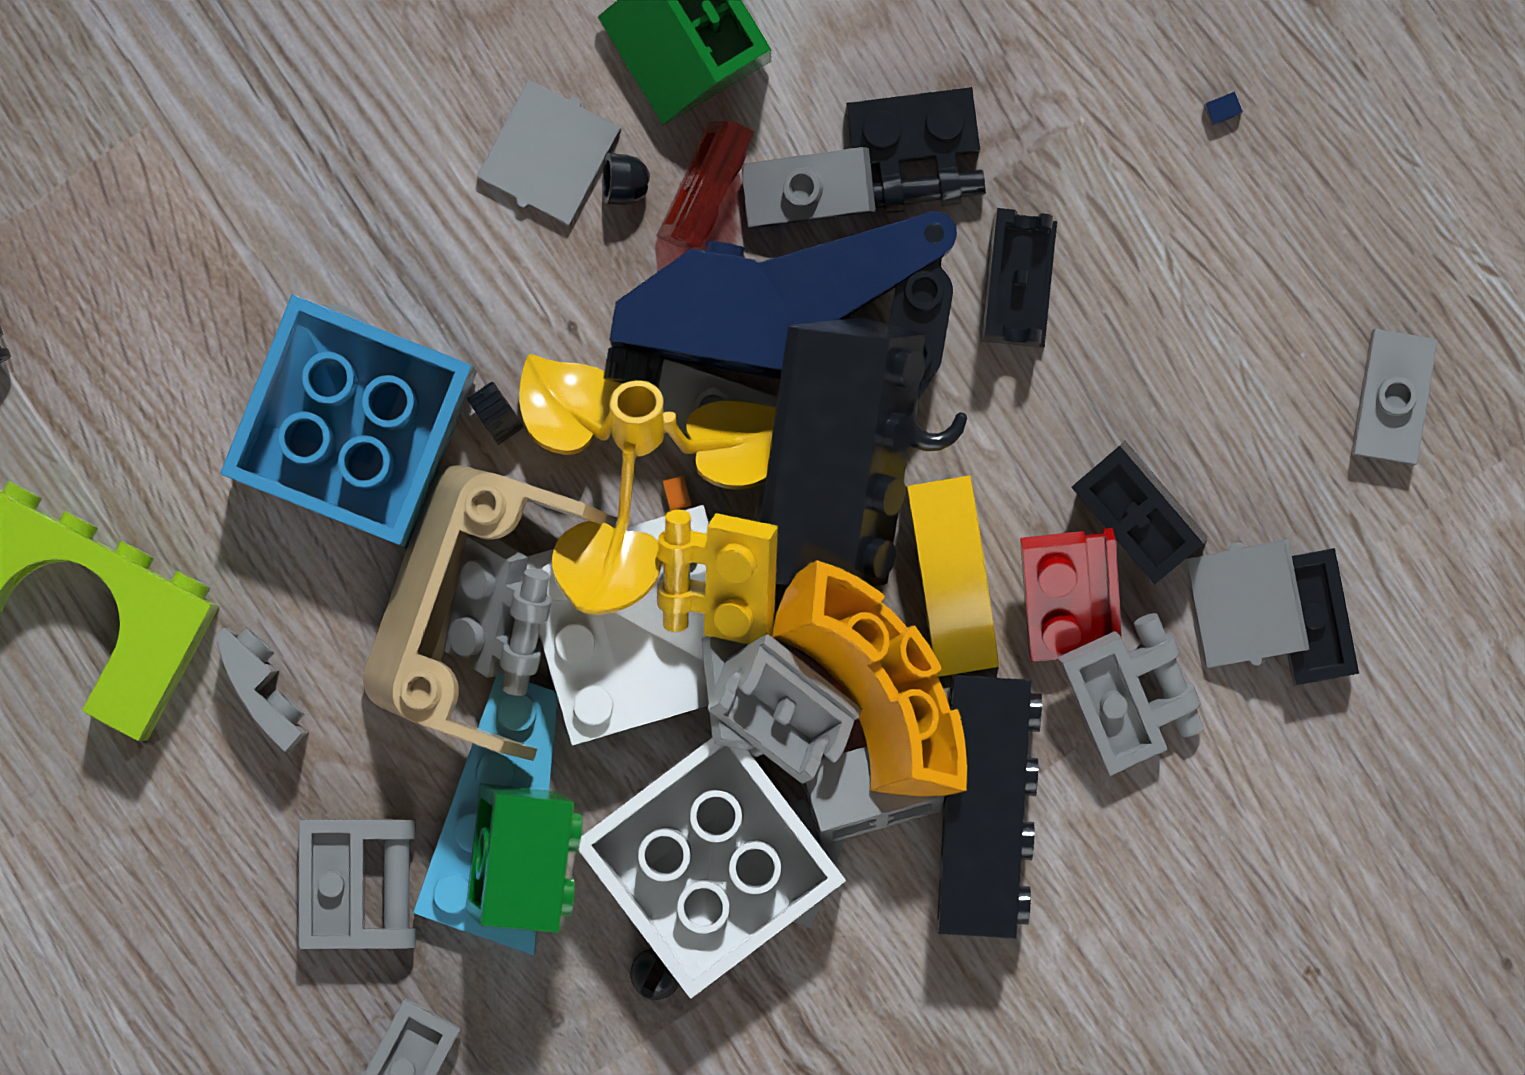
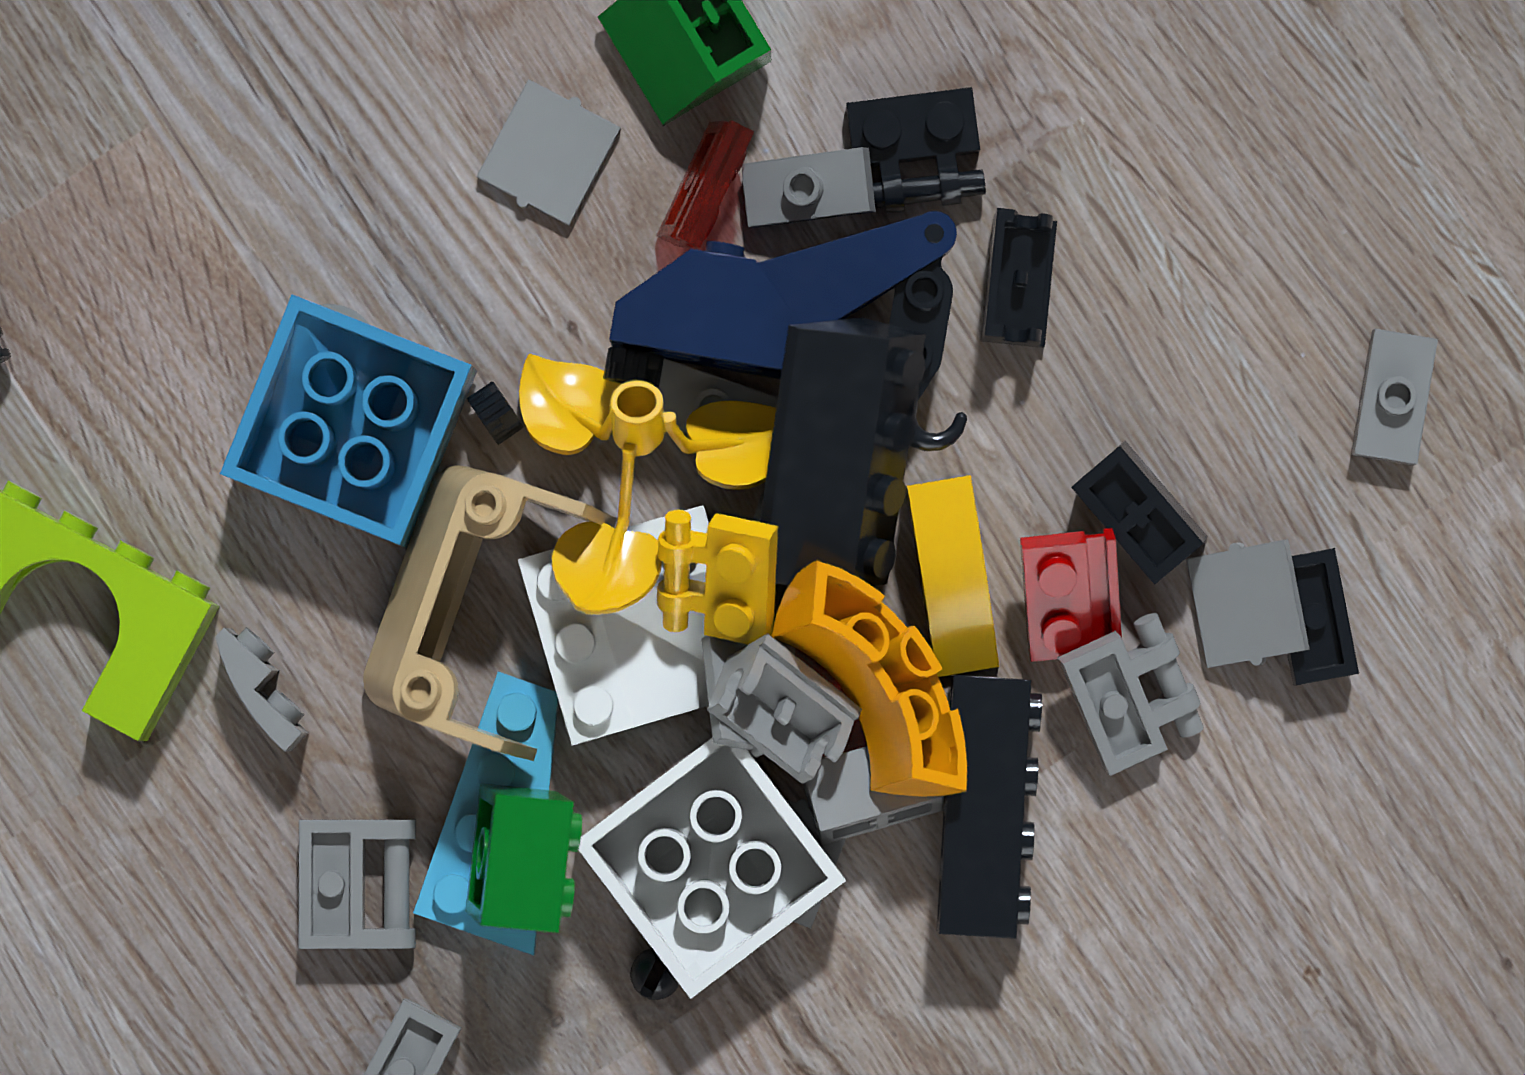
light grey plate [444,535,552,696] -> none
black hinge [602,153,650,205] -> none
orange piece [663,475,692,511] -> none
dark blue piece [1204,92,1243,126] -> none

